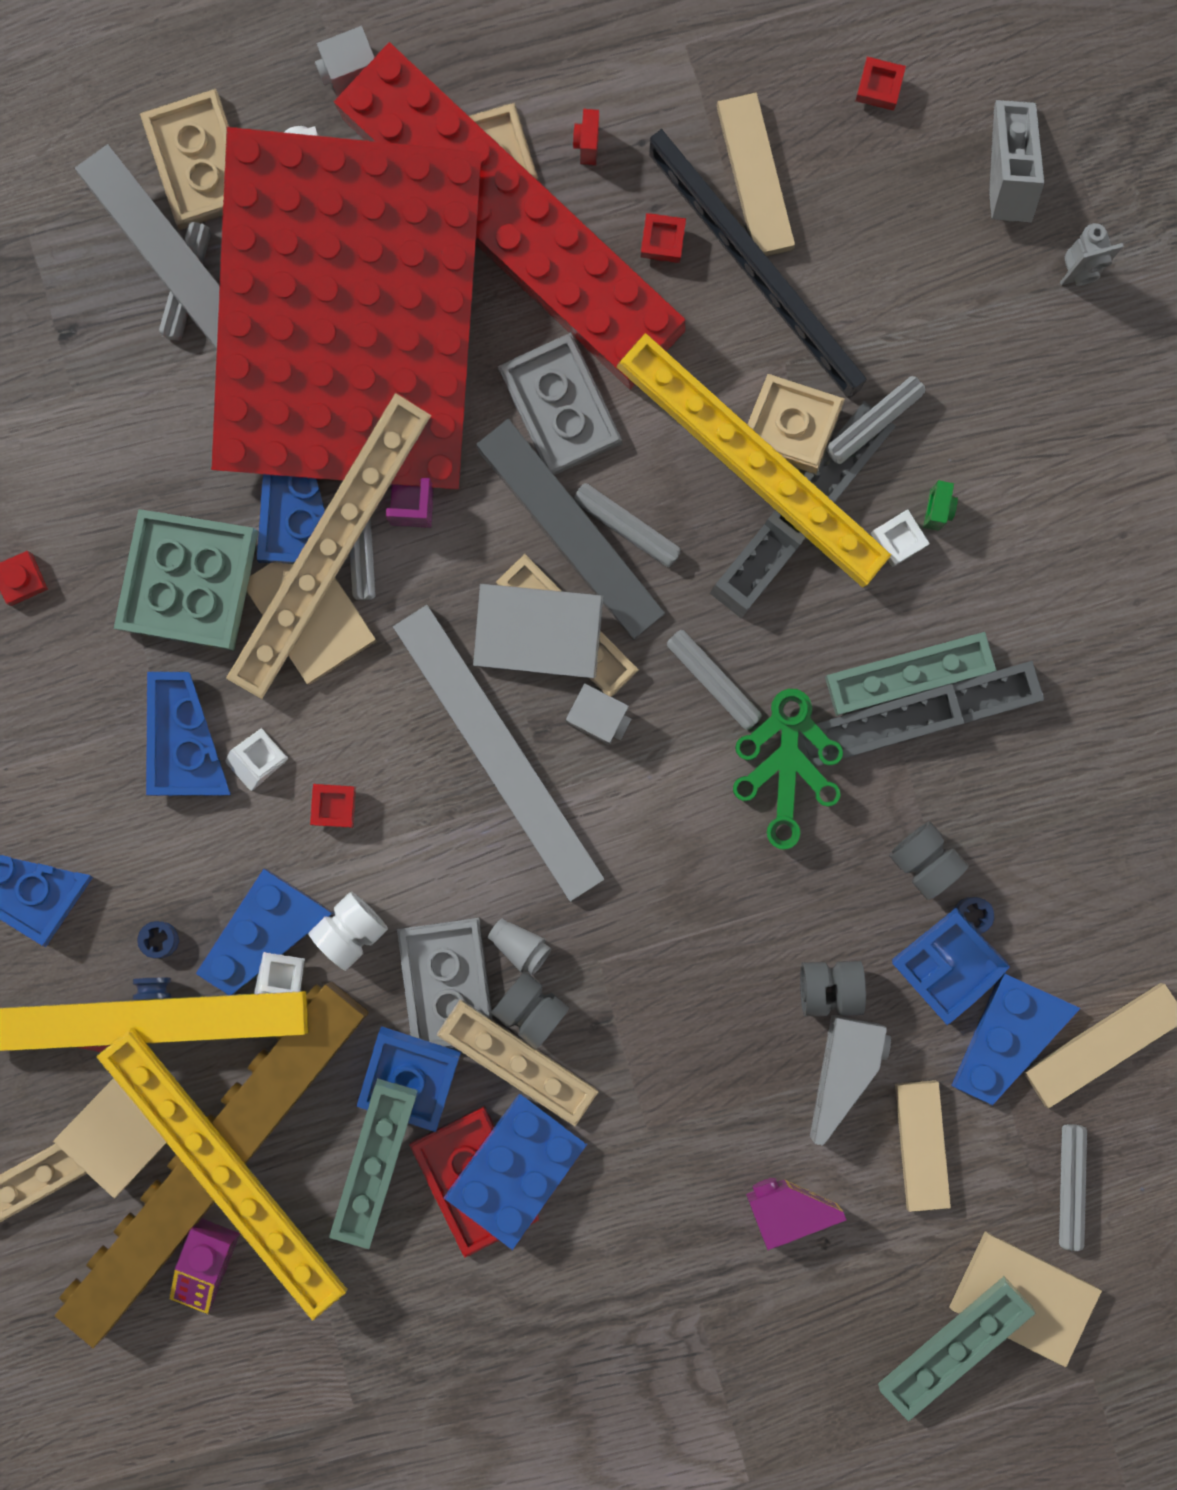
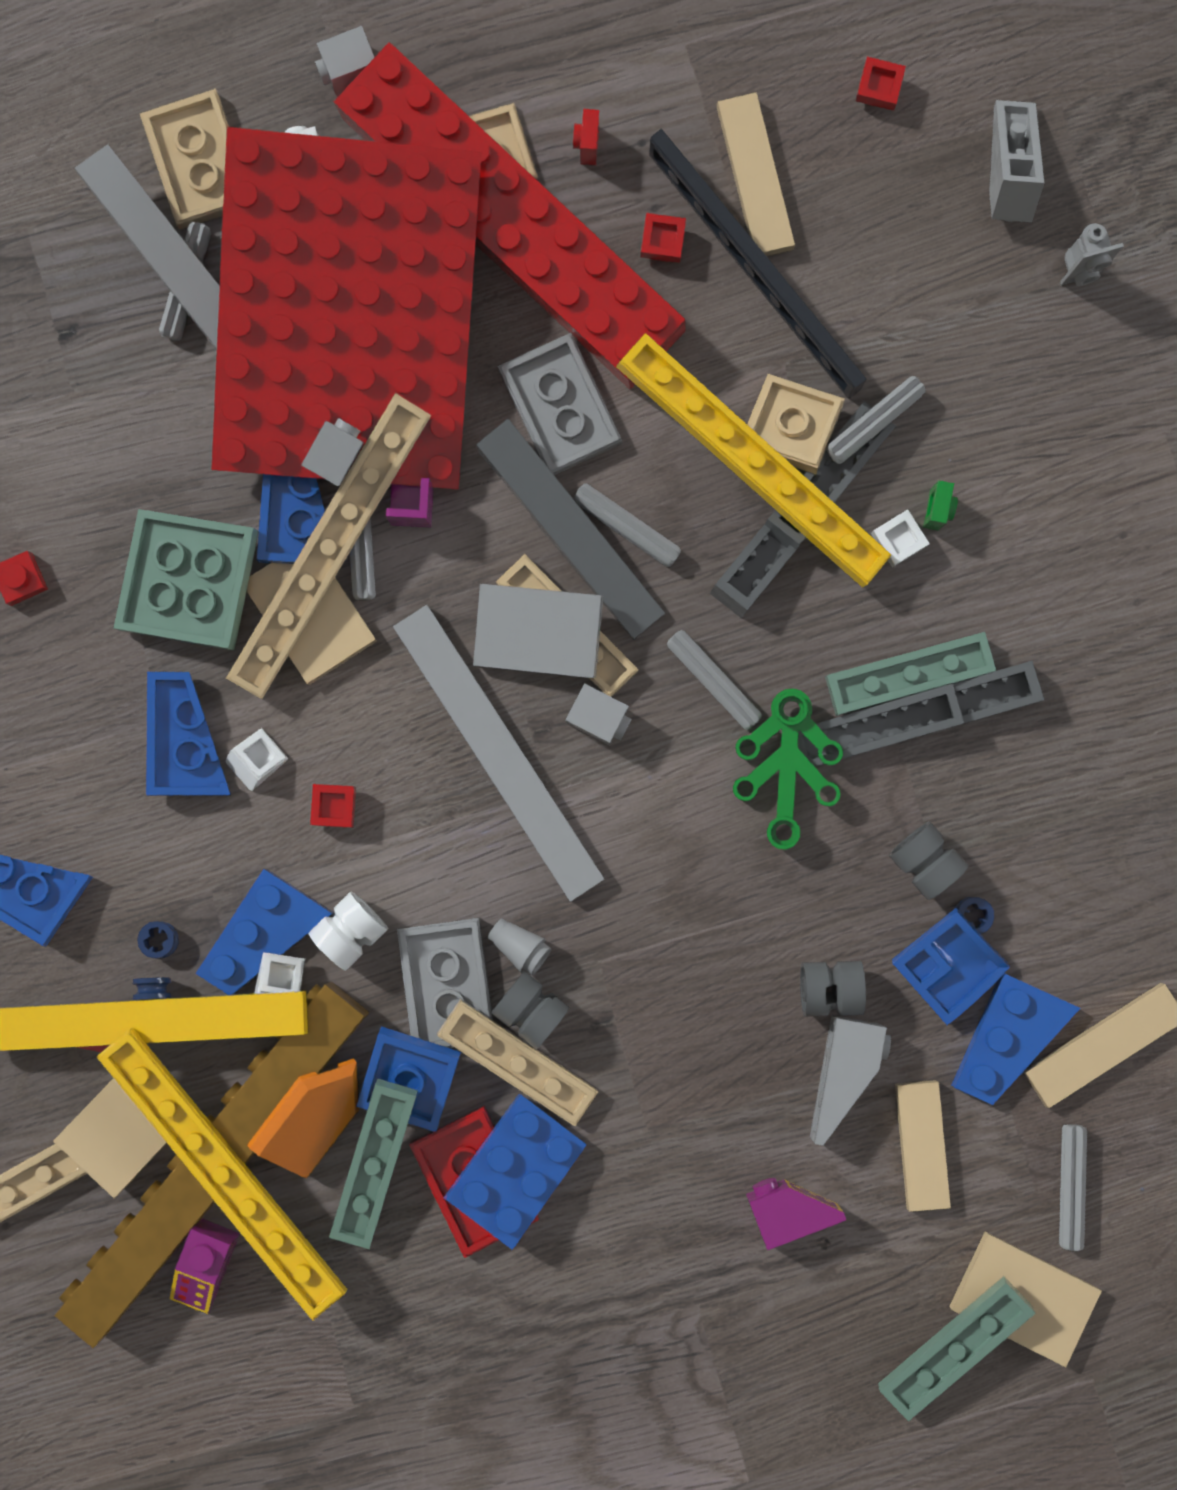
none -> orange tile [247,1058,359,1179]
none -> light grey brick [302,418,364,486]

